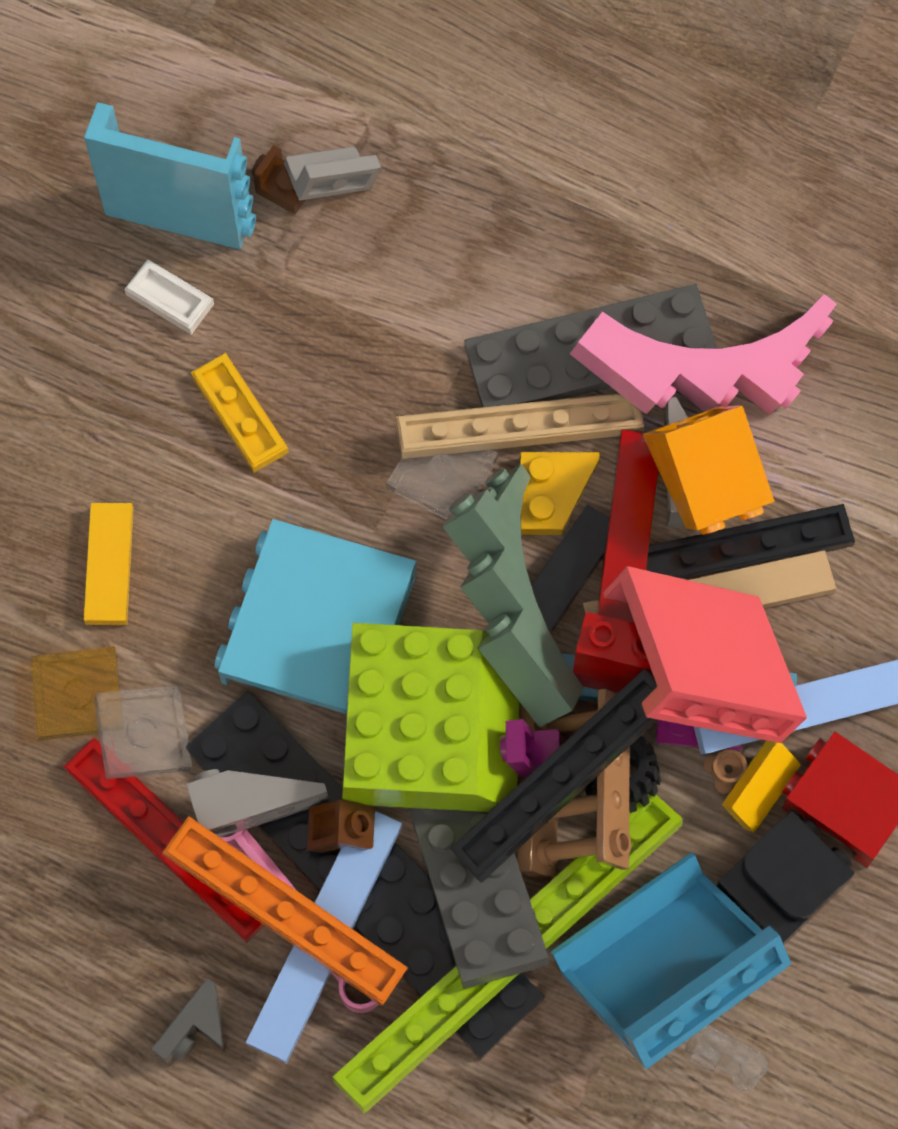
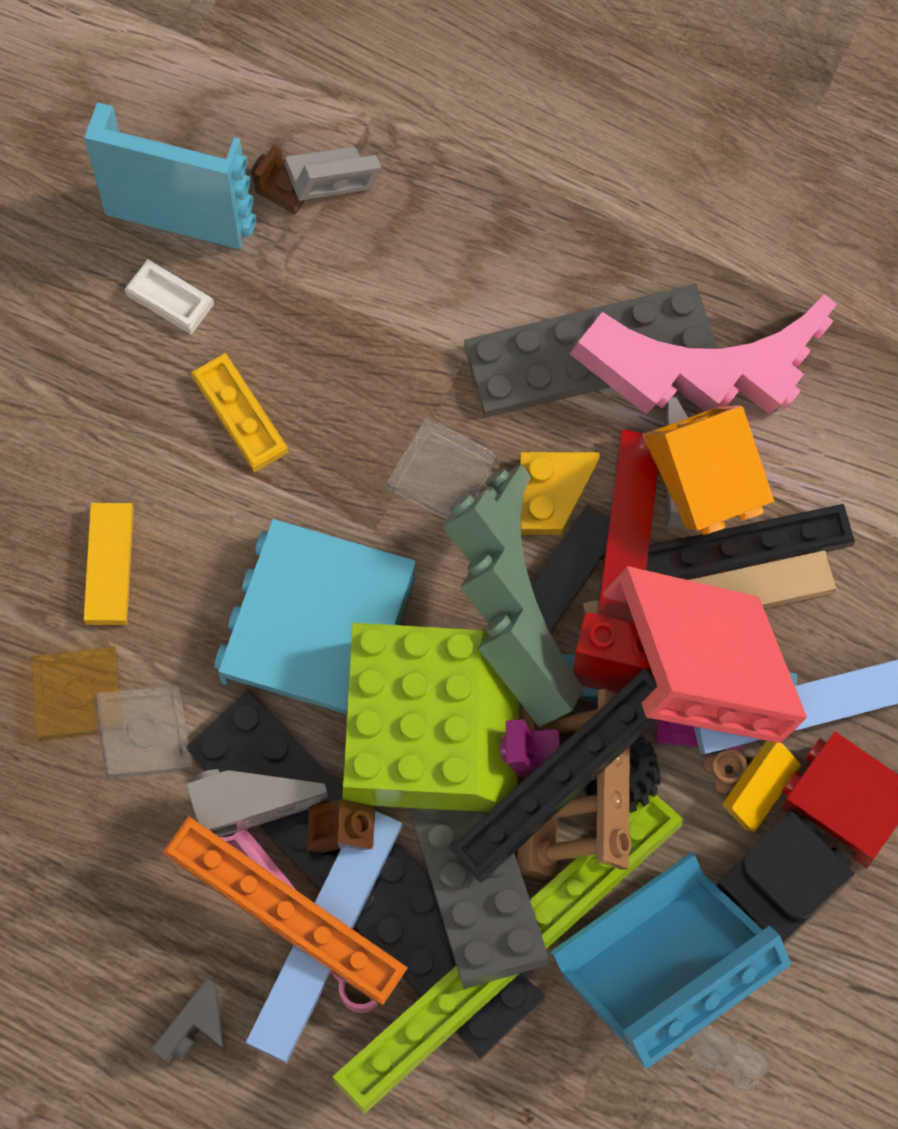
red tile [63,737,264,943] -> none
tan tile [396,393,645,459] -> none

